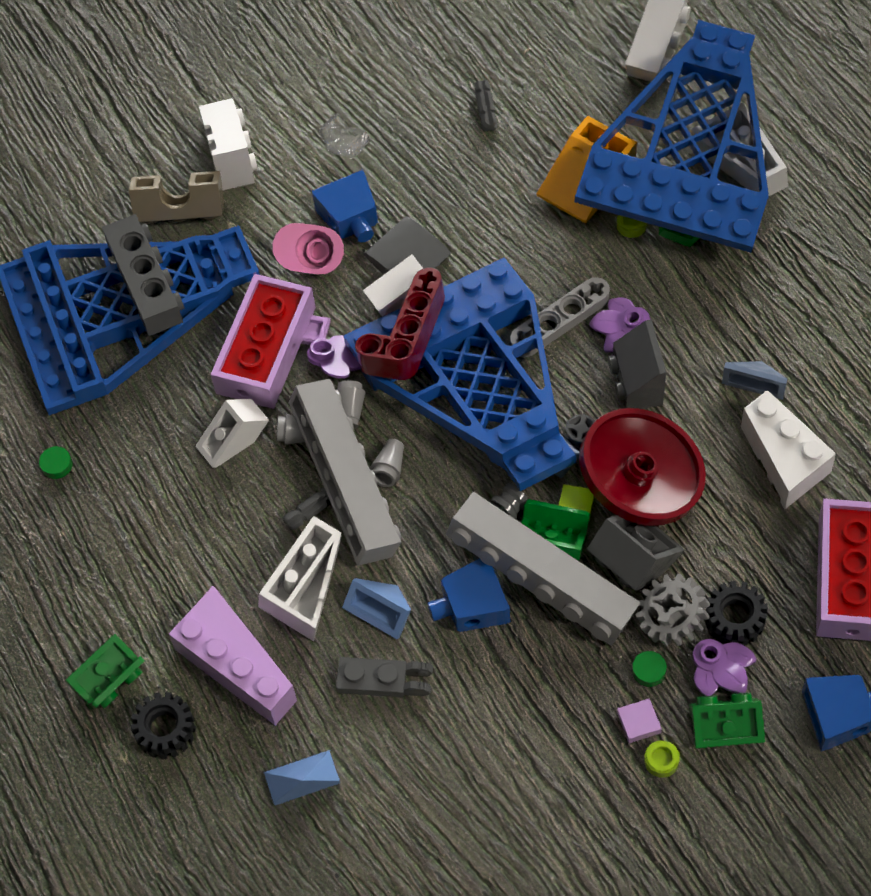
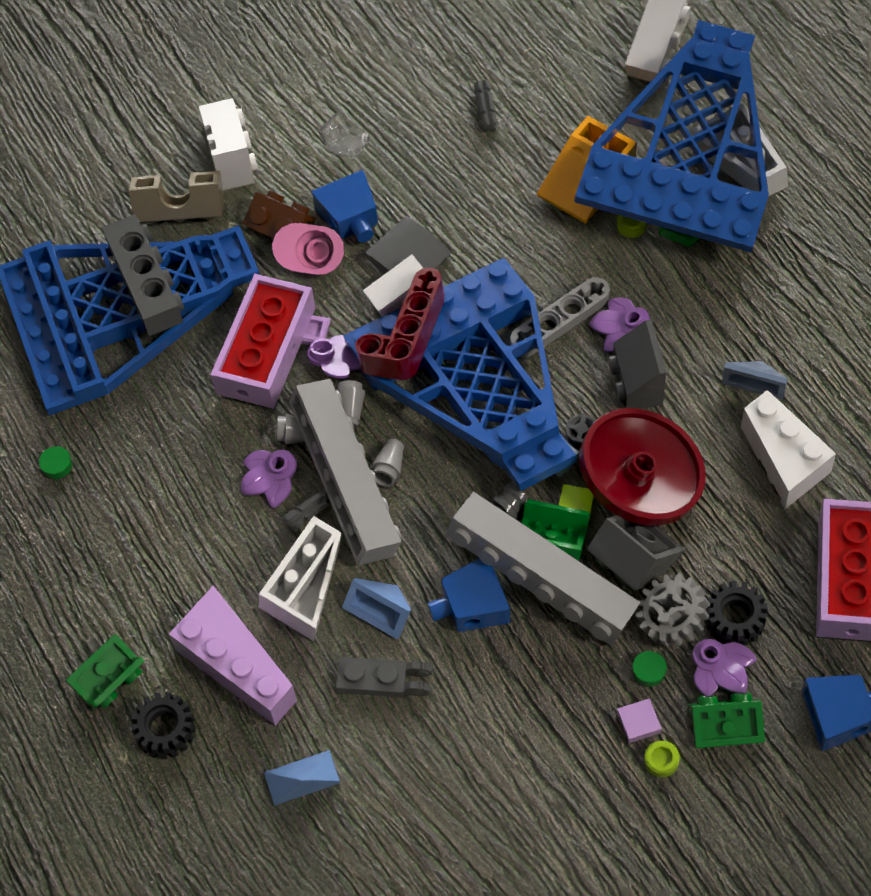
white slope [196,399,269,468] -> none
none -> medium lavender plate [241,450,297,508]
none -> reddish brown bracket [242,190,316,239]

